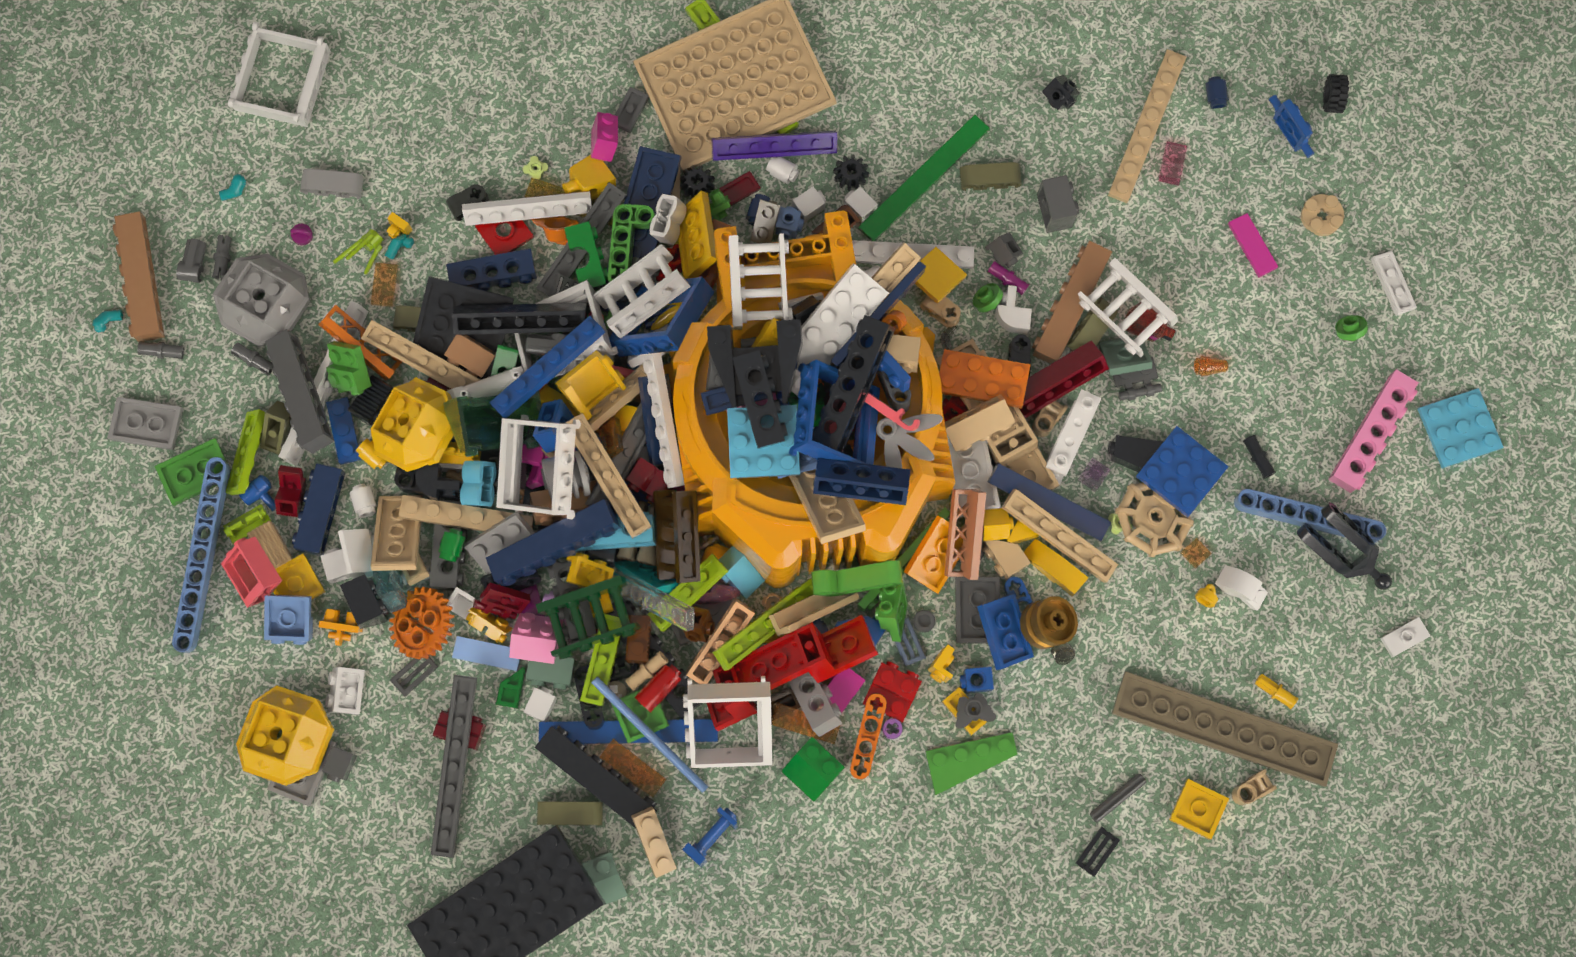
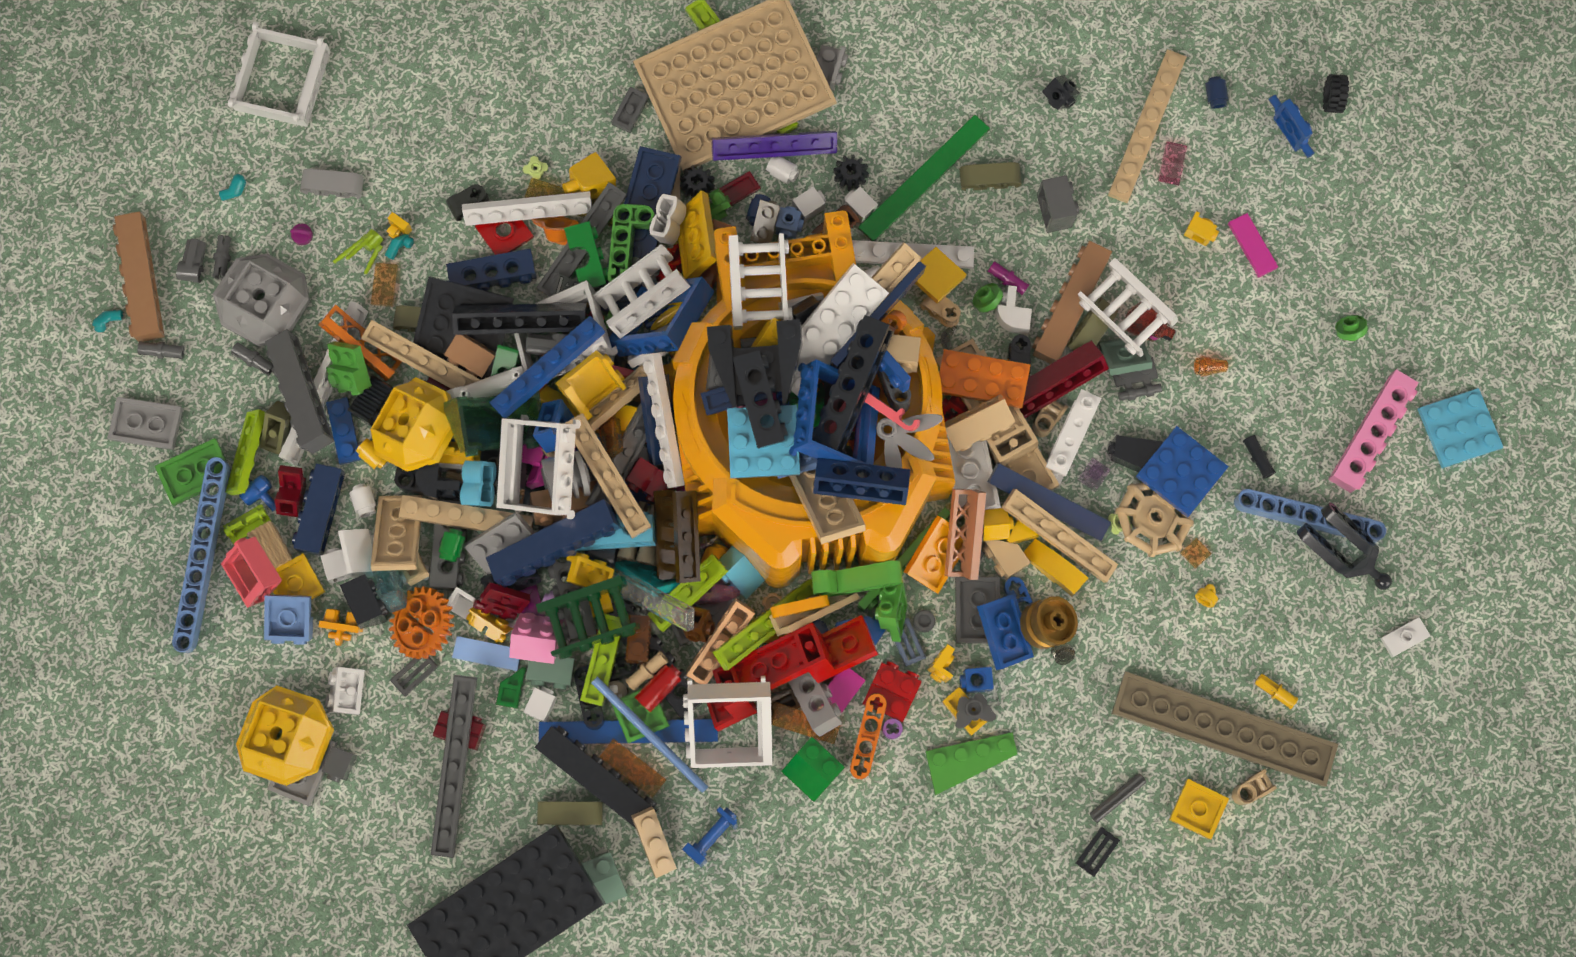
dark pink brick [591,112,618,162] -> none
dark grey brick [985,232,1023,268] -> none
white brick [1215,565,1268,611] -> none
tan plate [1301,194,1344,236] -> none
white tile [1371,250,1417,316] -> none
none -> light orange beam [770,595,830,619]
none -> light grey bracket [817,45,848,91]
none -> yellow brick [1184,211,1219,246]

